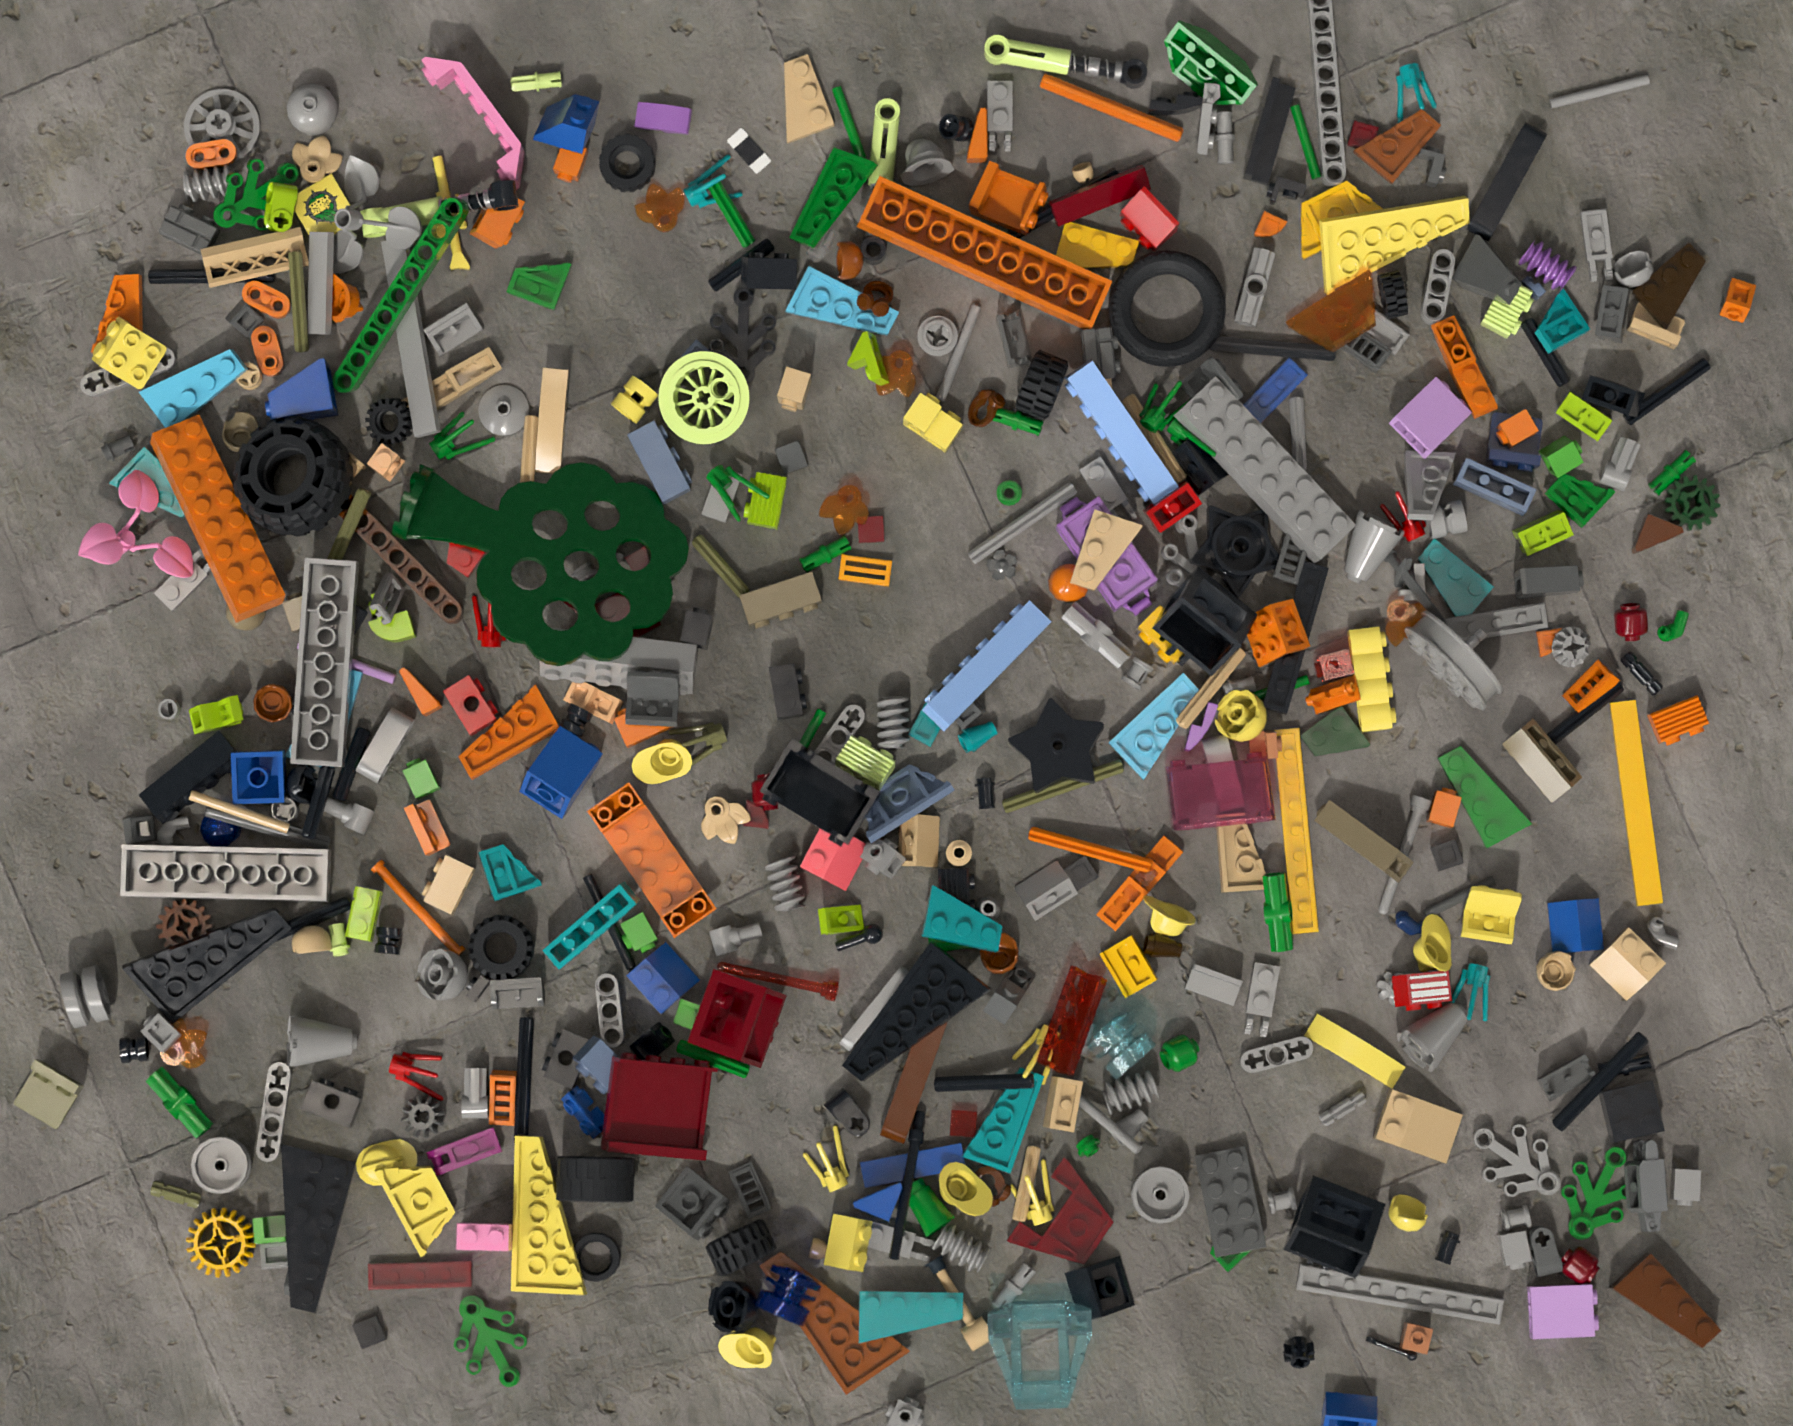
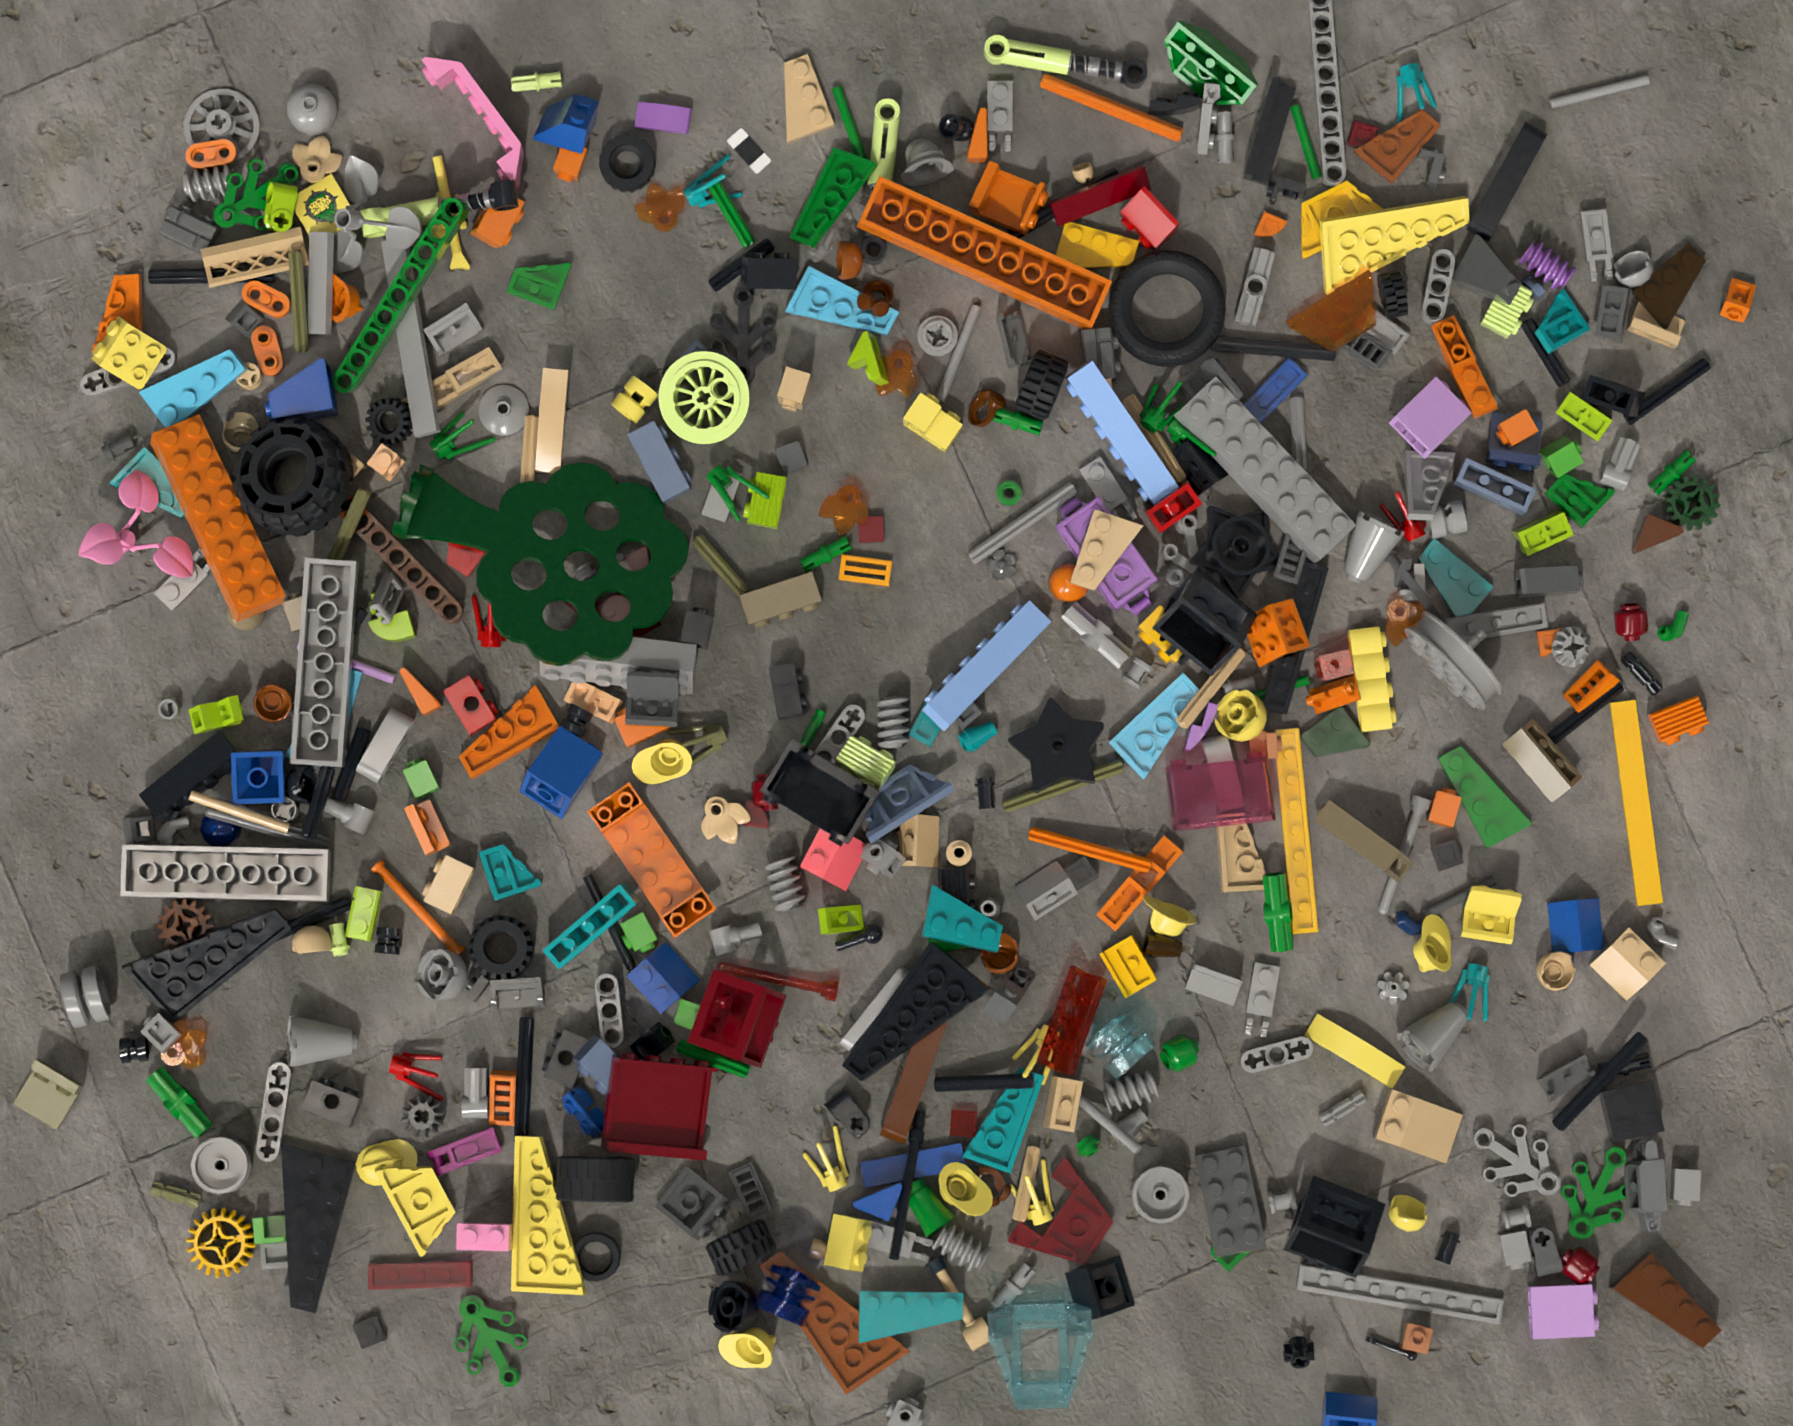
brick [1392,970,1452,1011] -> none

